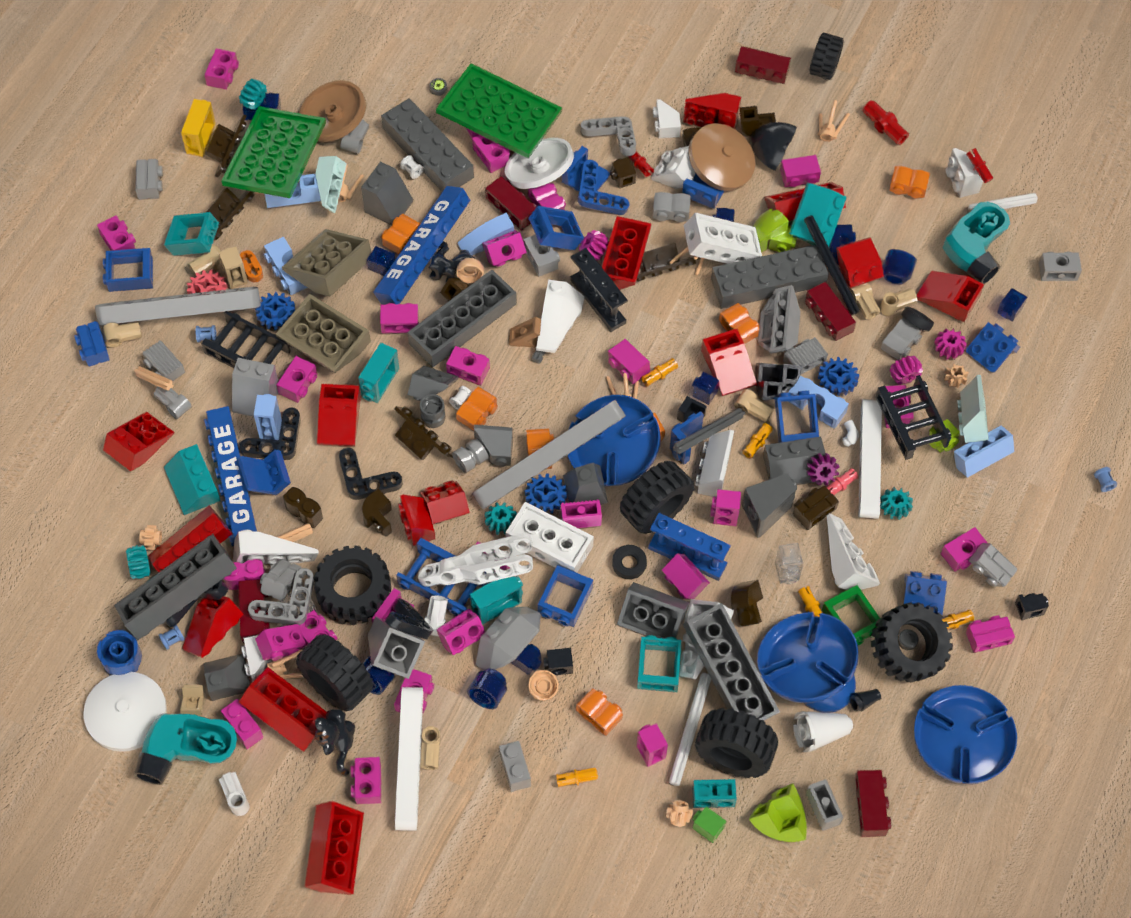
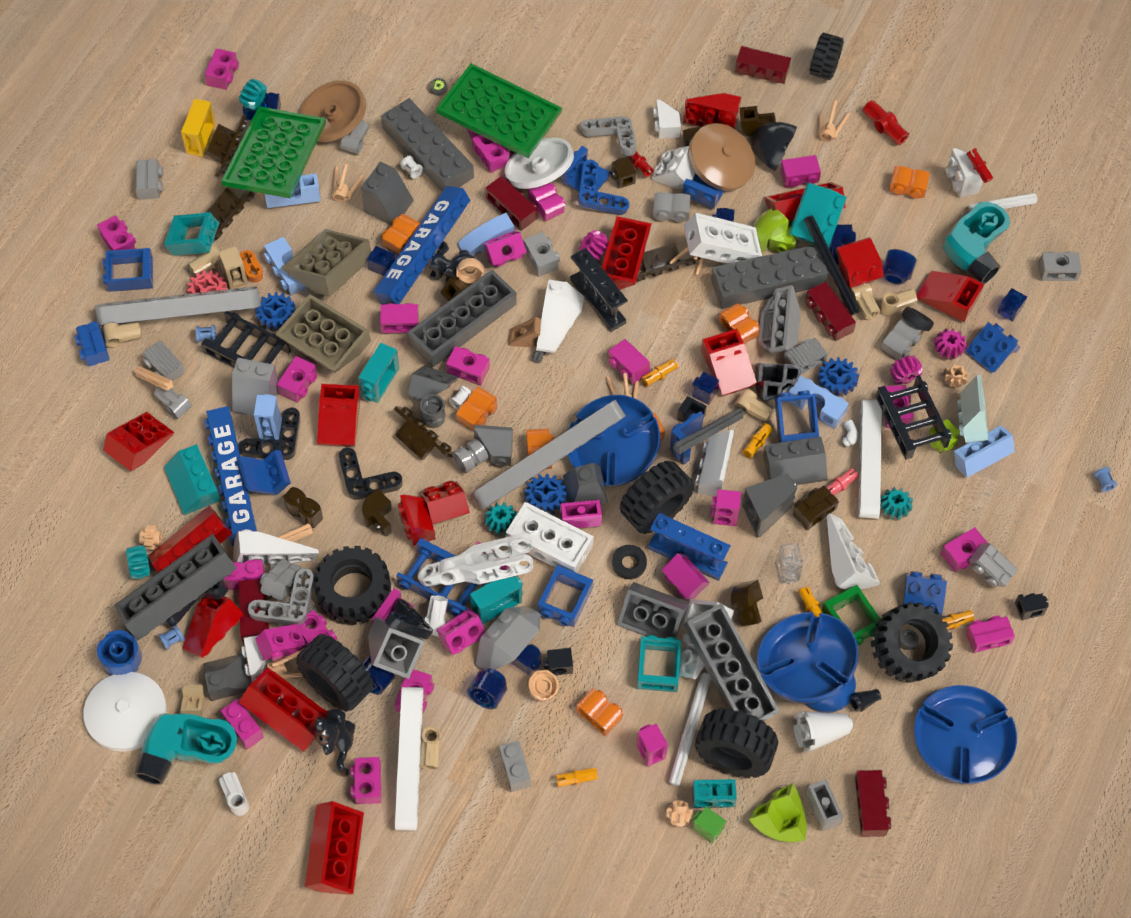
light aqua slope [315,156,347,213] -> none
blue window [529,206,584,250] -> none
magenta gear [807,453,840,486] -> none

